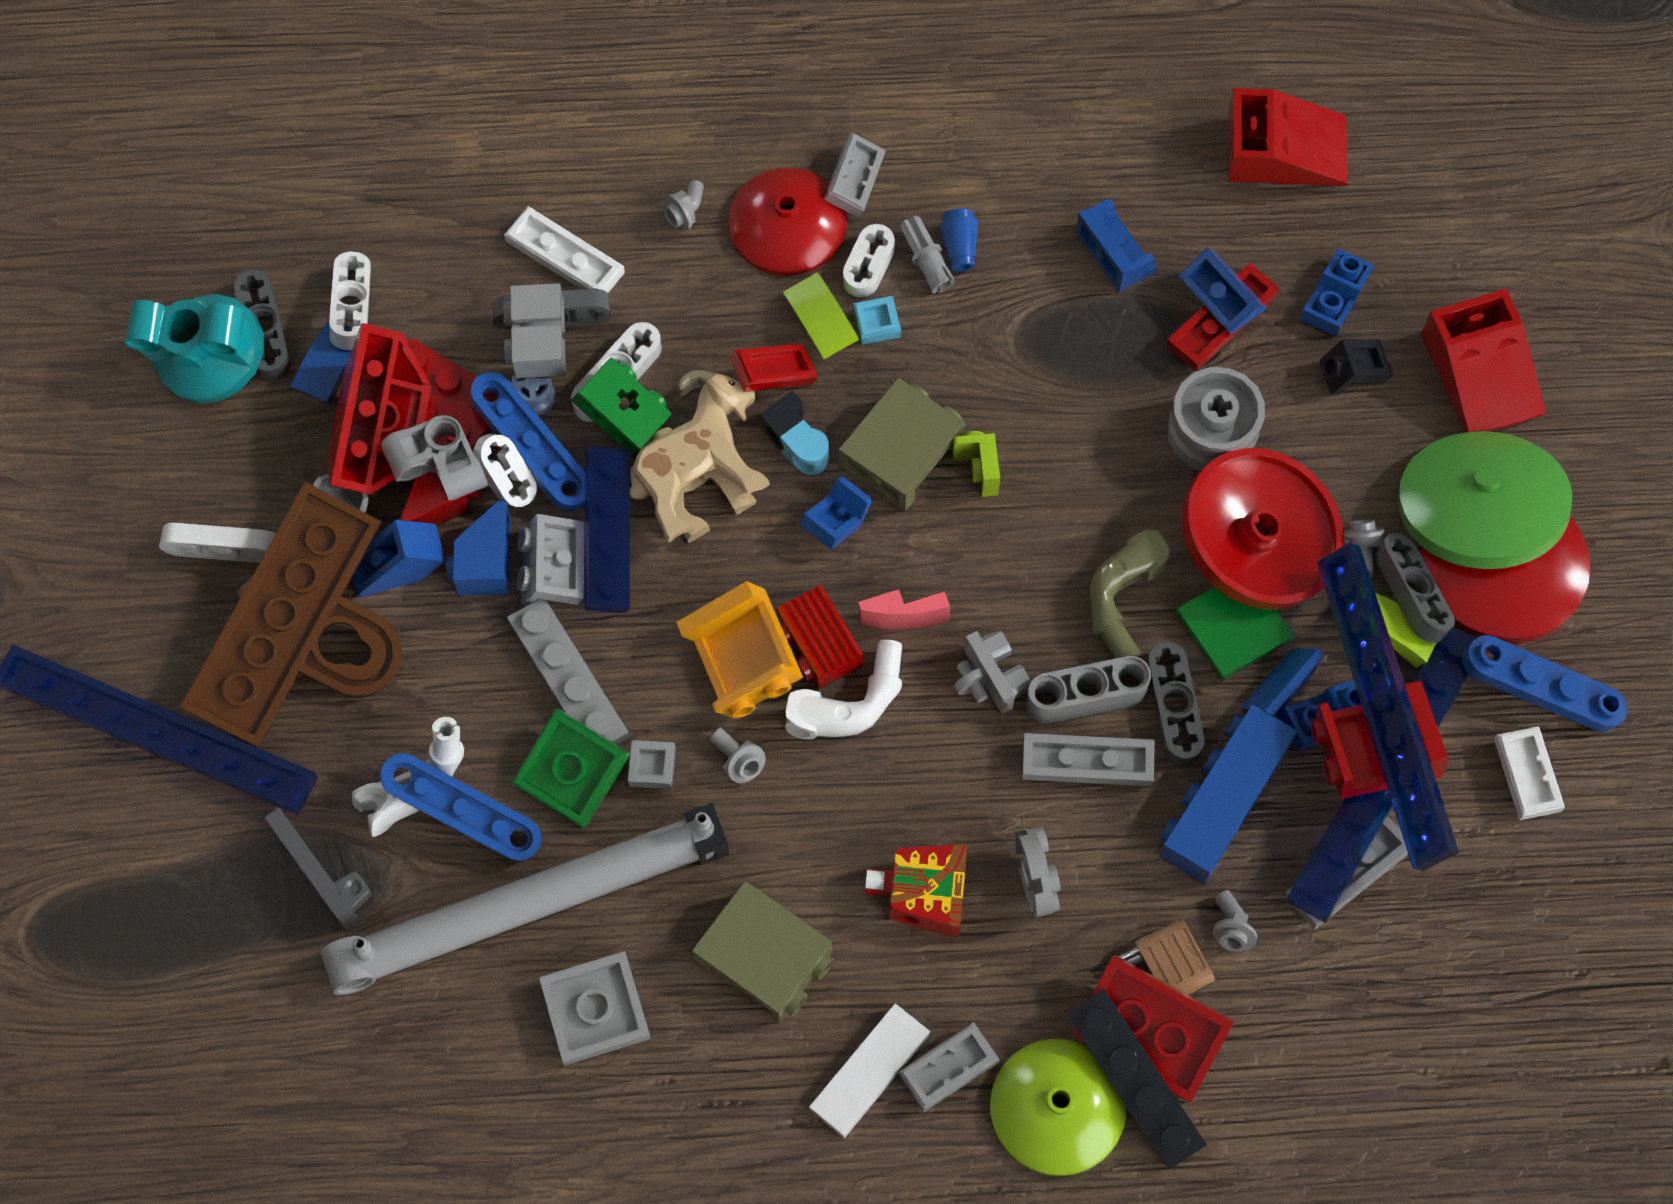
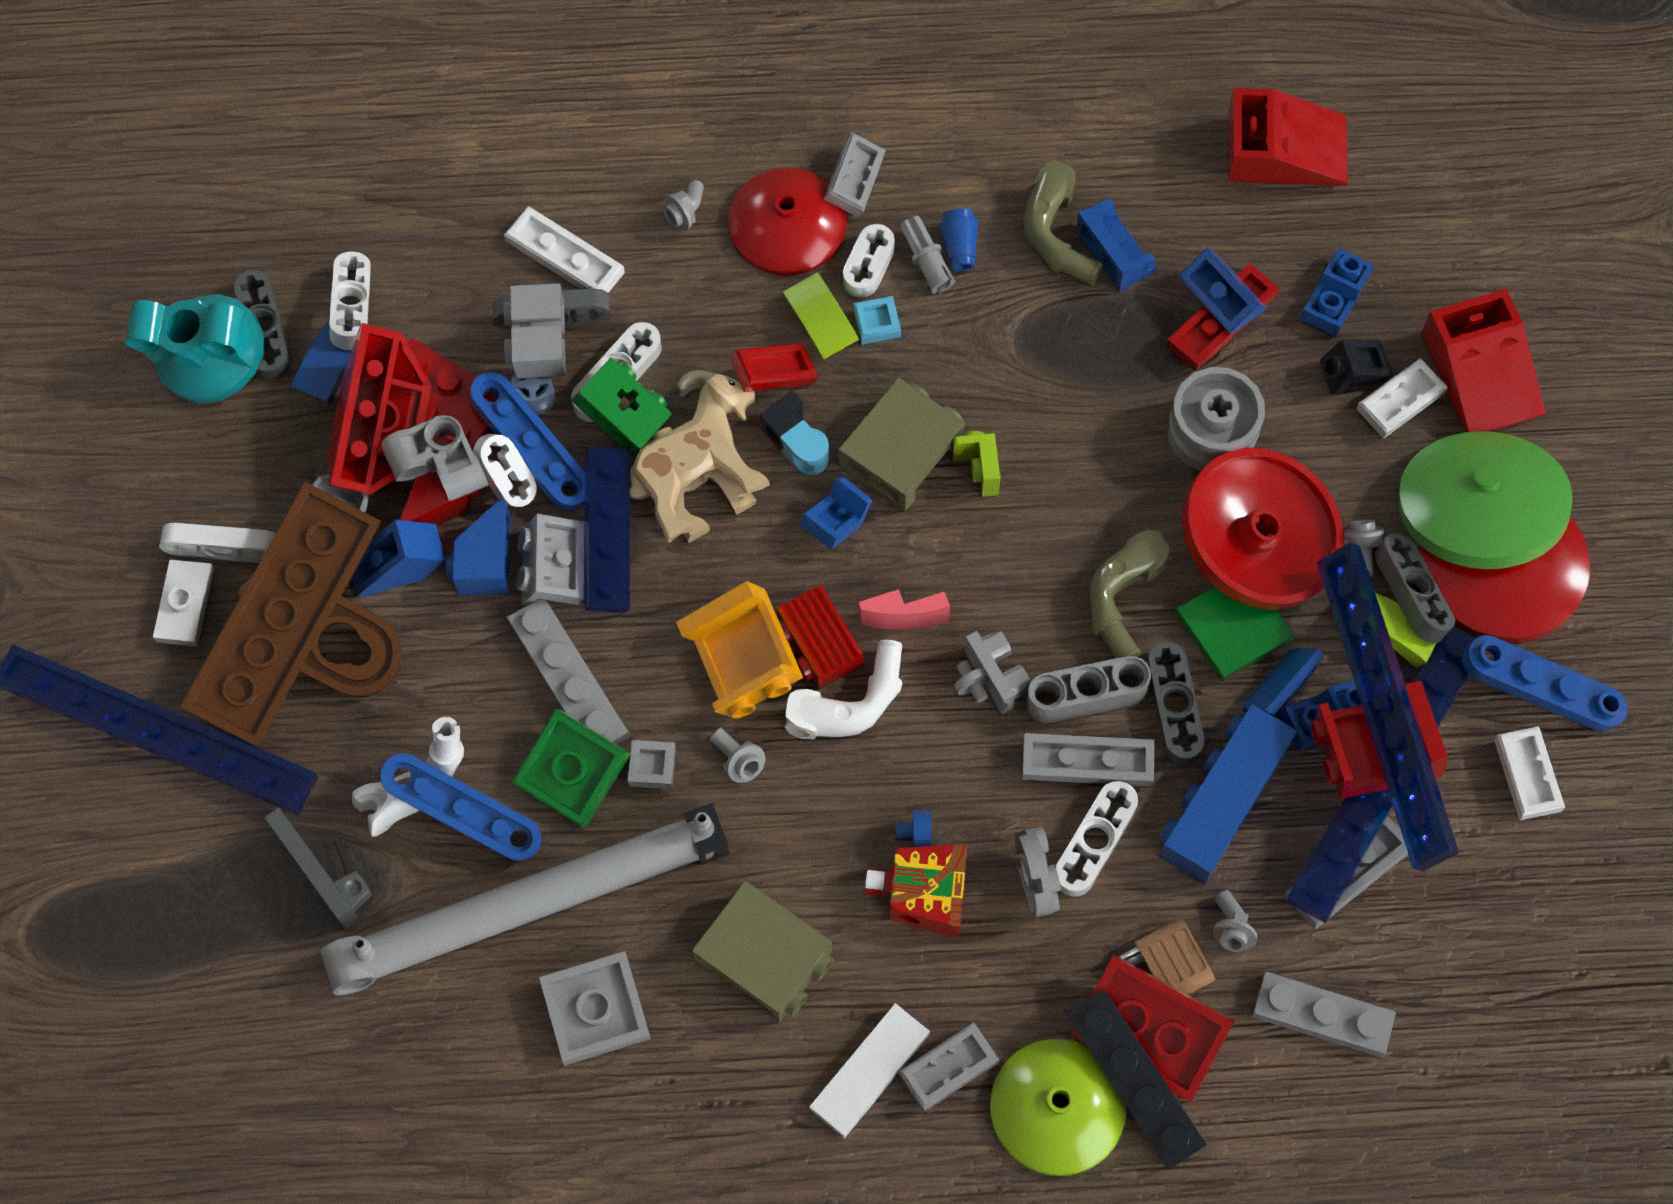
none -> white plate [153,560,214,647]
none -> blue tile [896,810,931,847]
none -> olive piece [1023,159,1103,286]
none -> white beam [1056,781,1138,897]
none -> light grey plate [1252,971,1396,1058]
none -> white plate [1356,358,1448,439]

